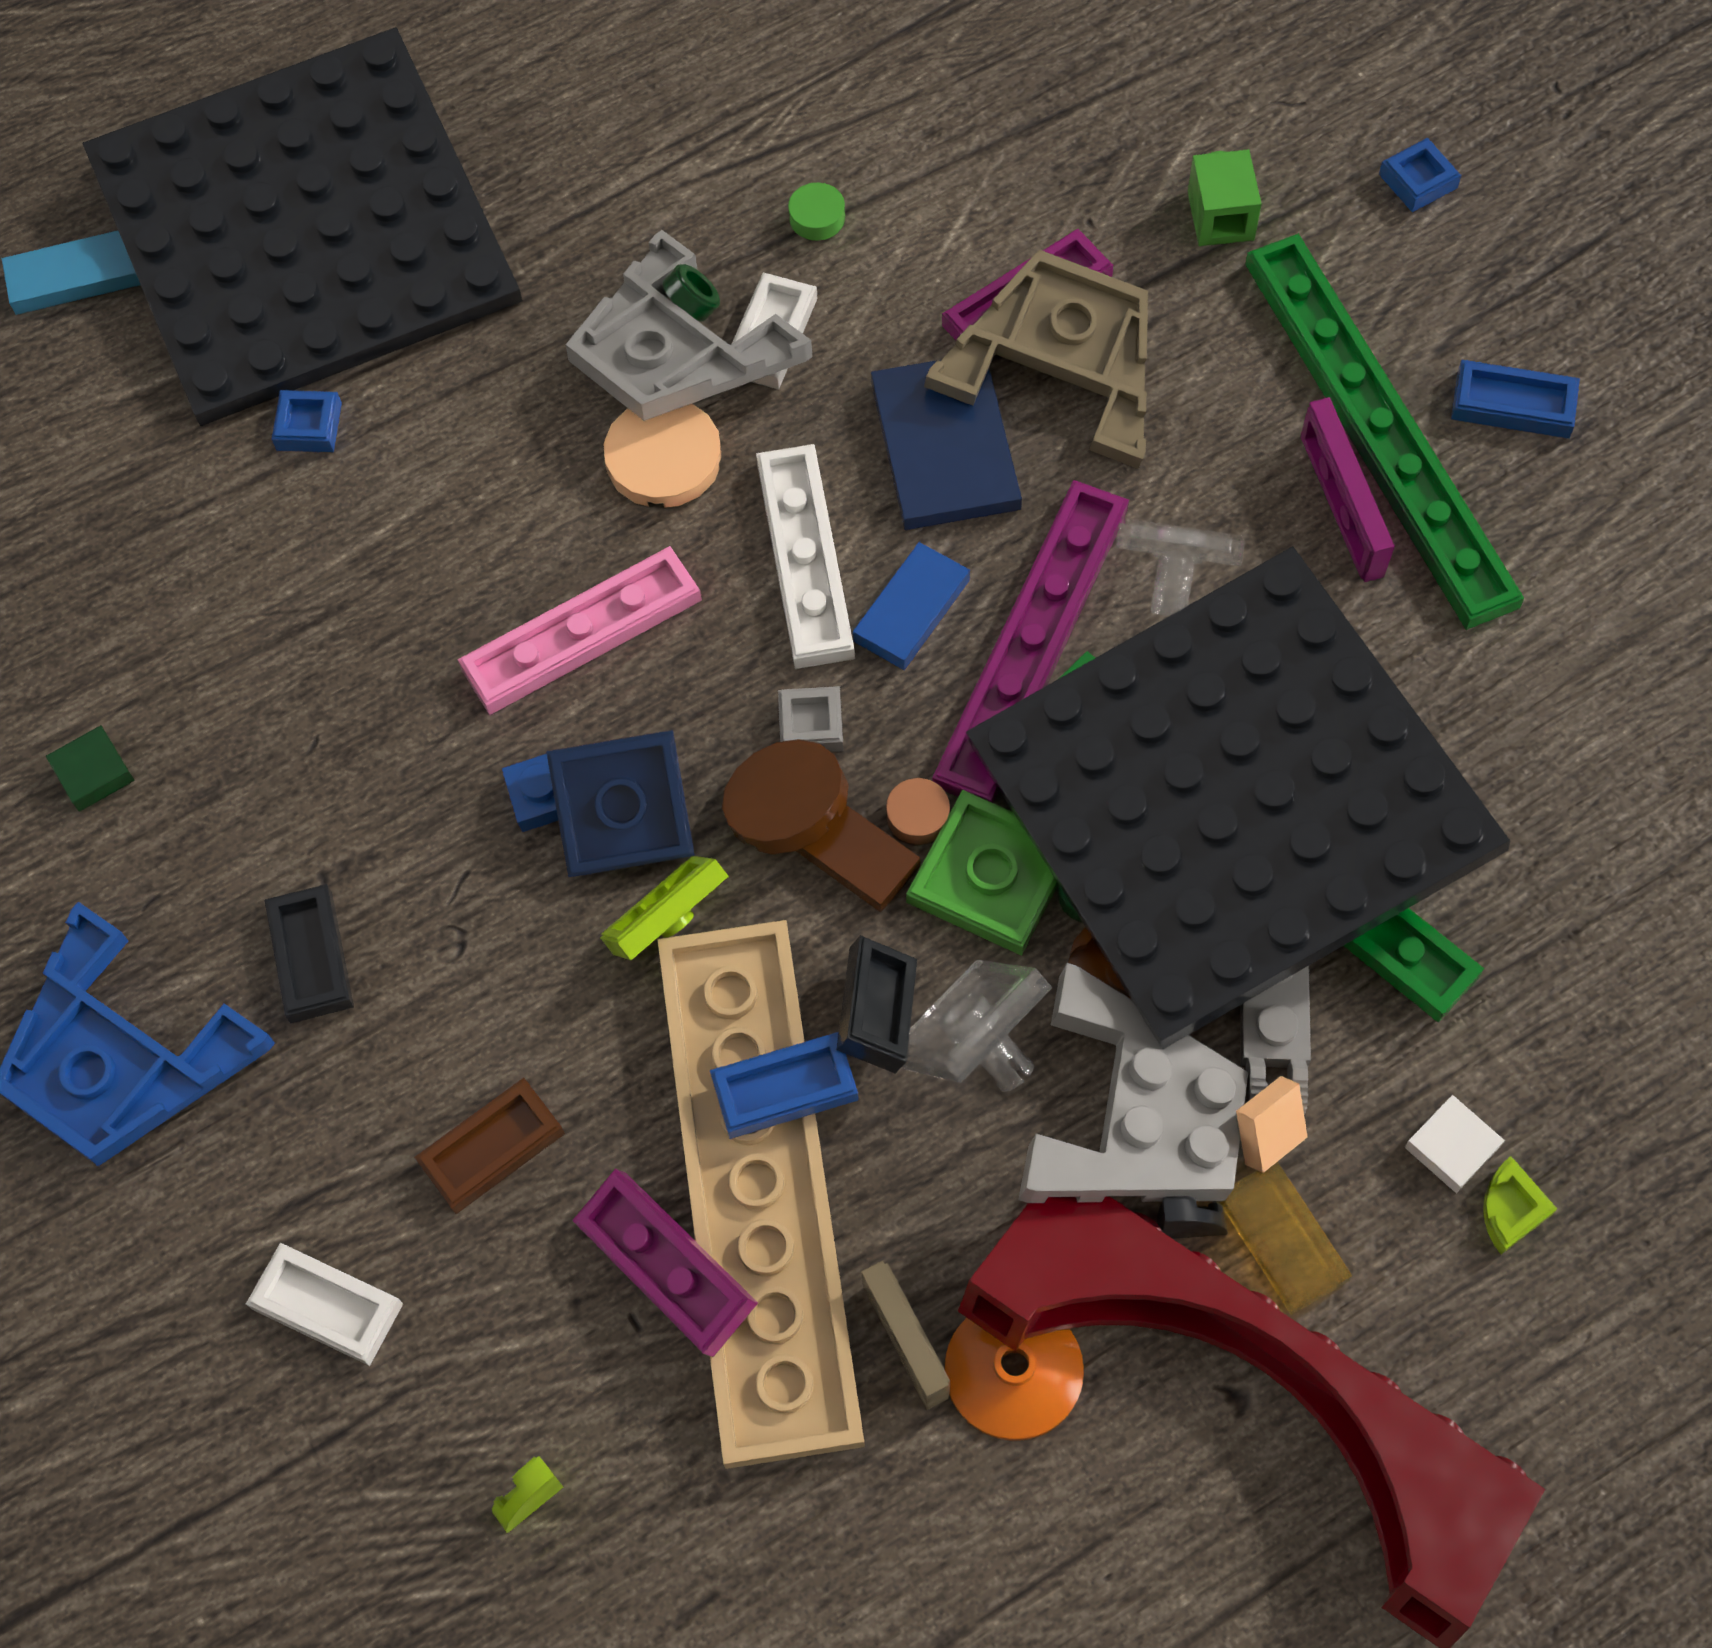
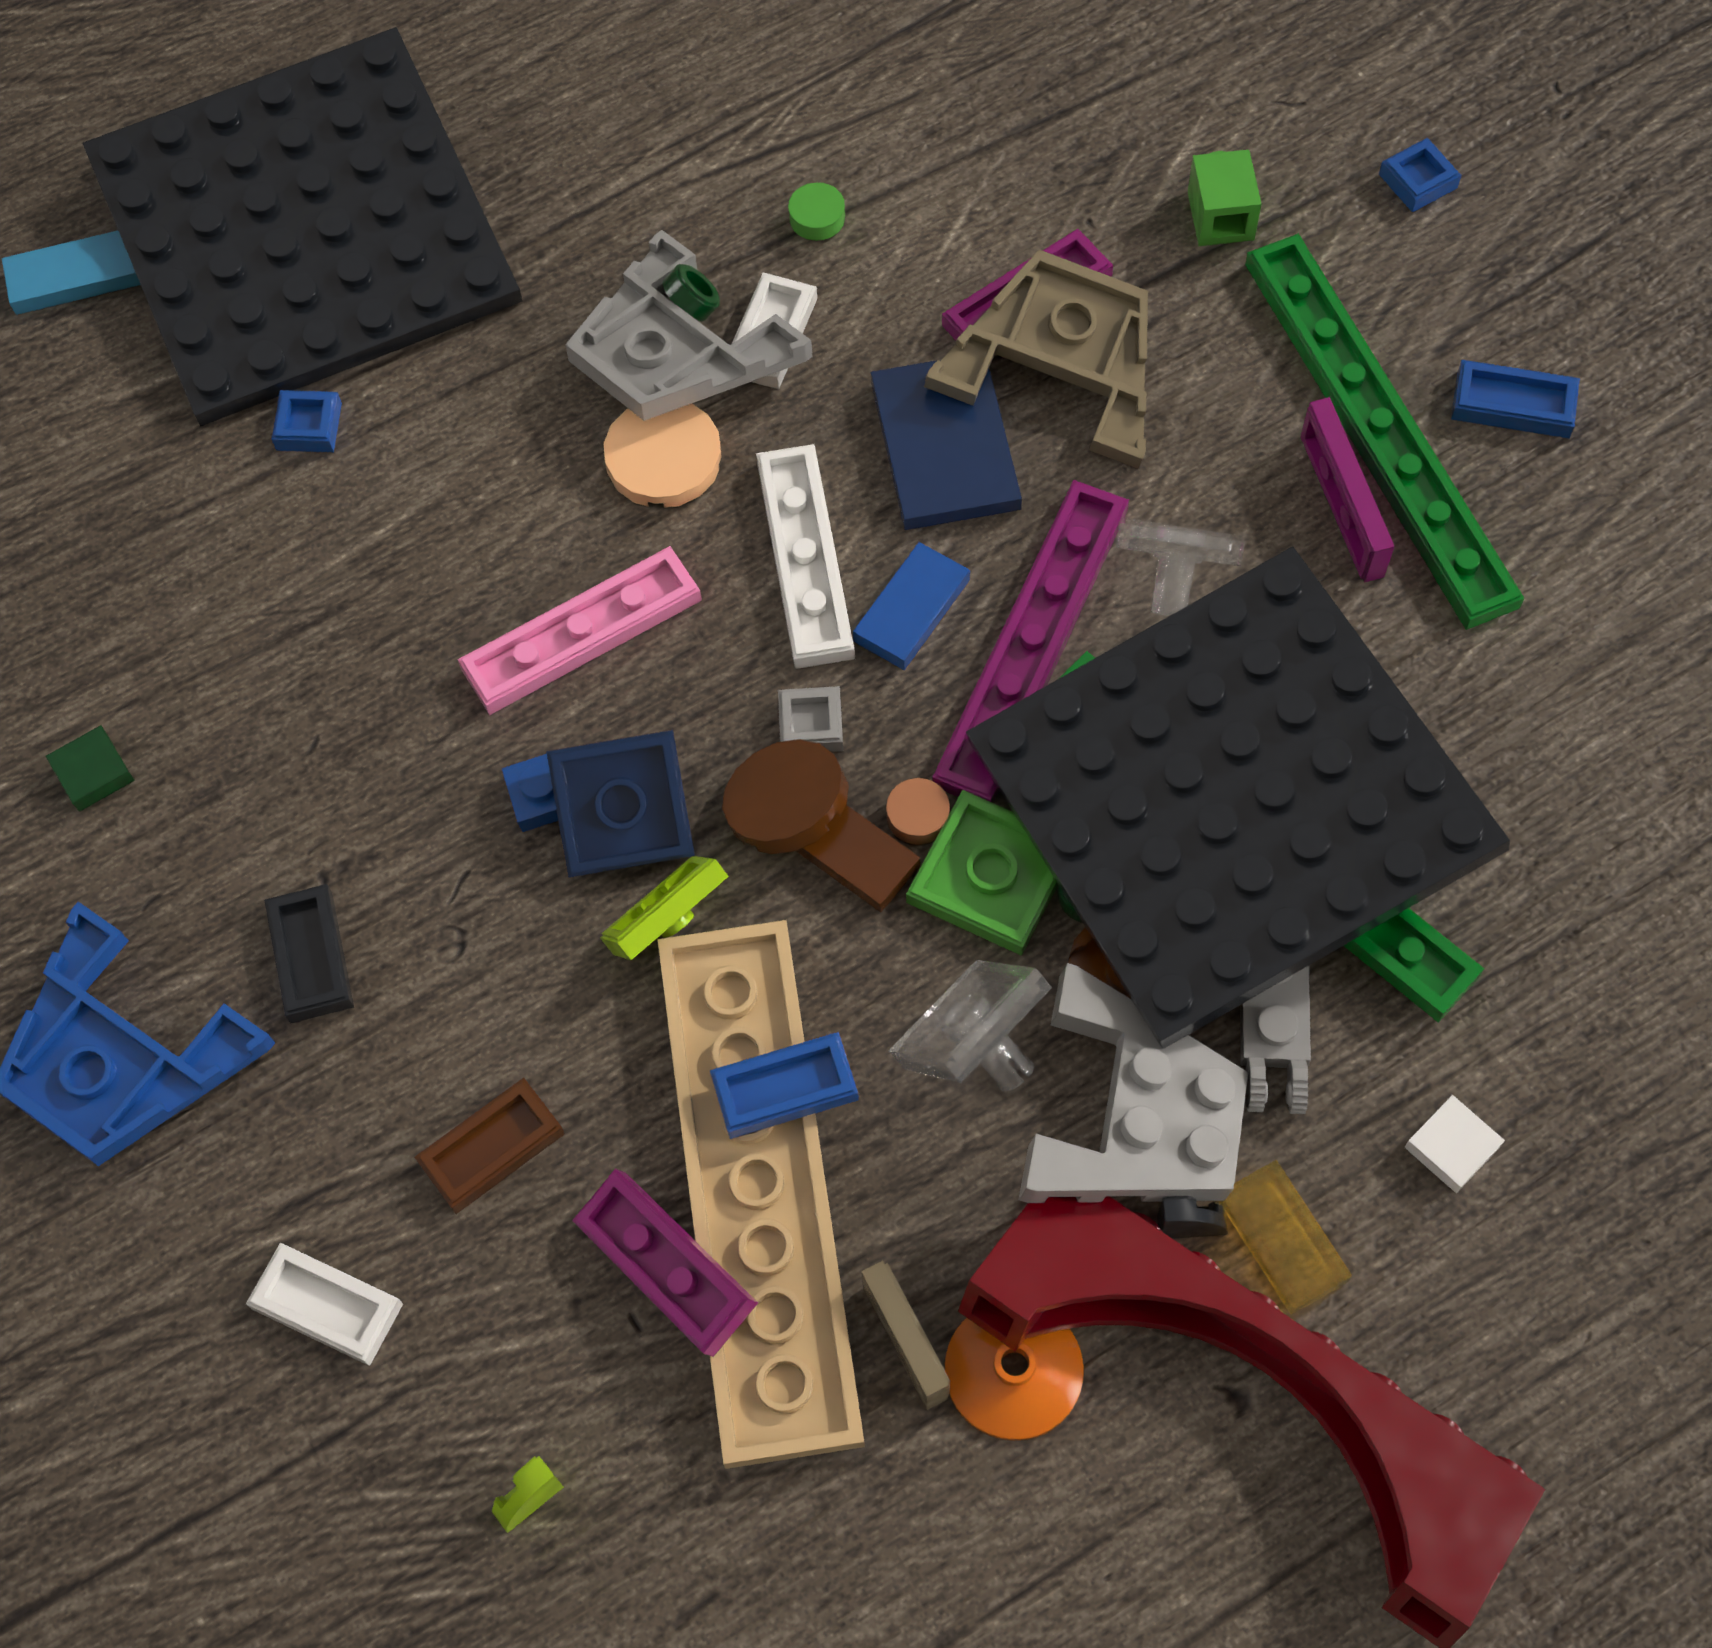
black tile [836,935,917,1074] -> none
light nougat tile [1236,1076,1307,1173] -> none
lime tile [1483,1156,1557,1255] -> none

